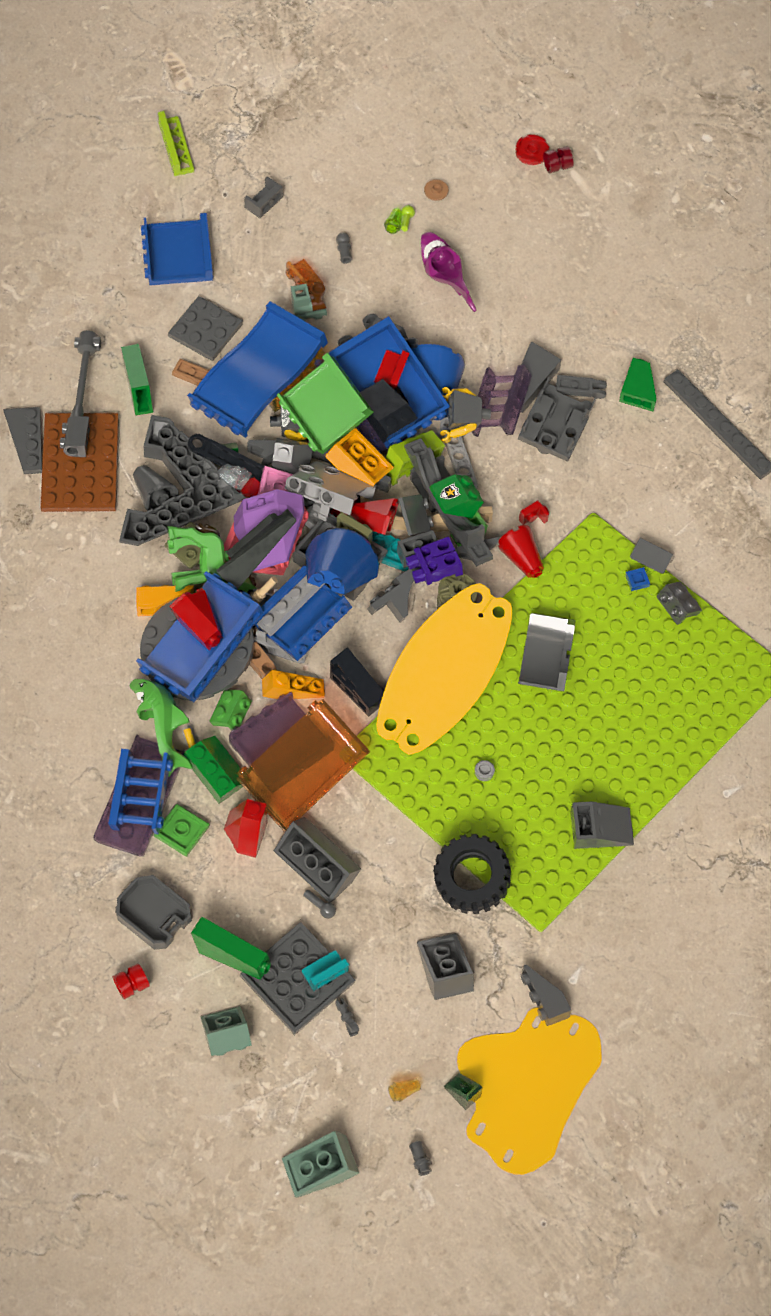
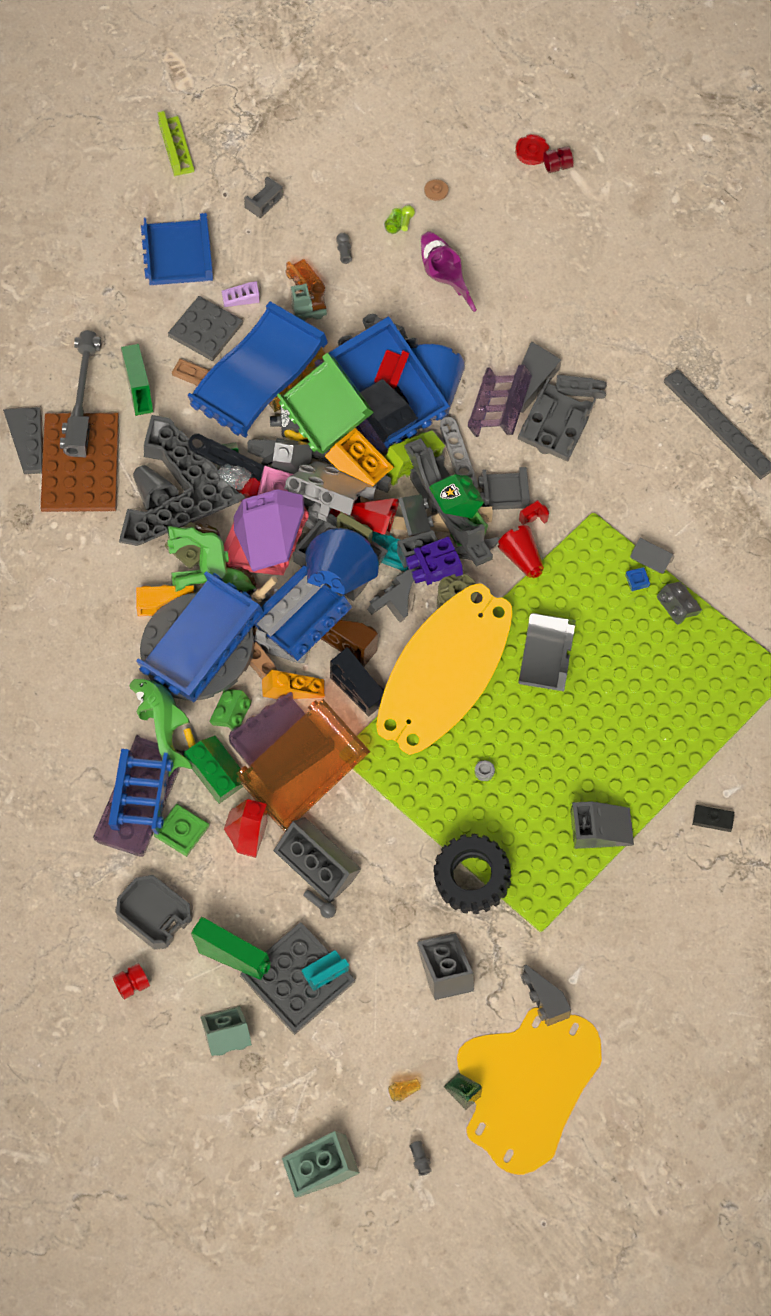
red slope [169,588,223,650] -> none
pearl dark grey wedge [216,509,296,590] -> none
dark grey piece [335,998,359,1037] -> none
dark grey torso [440,387,491,443] -> none
green slope [619,358,657,412] -> none
none -> lavender slope [222,281,259,307]
none -> reddish brown slope [321,620,378,667]
none -> dark grey panel [478,467,530,510]
none -> pearl dark grey plate [692,805,735,832]

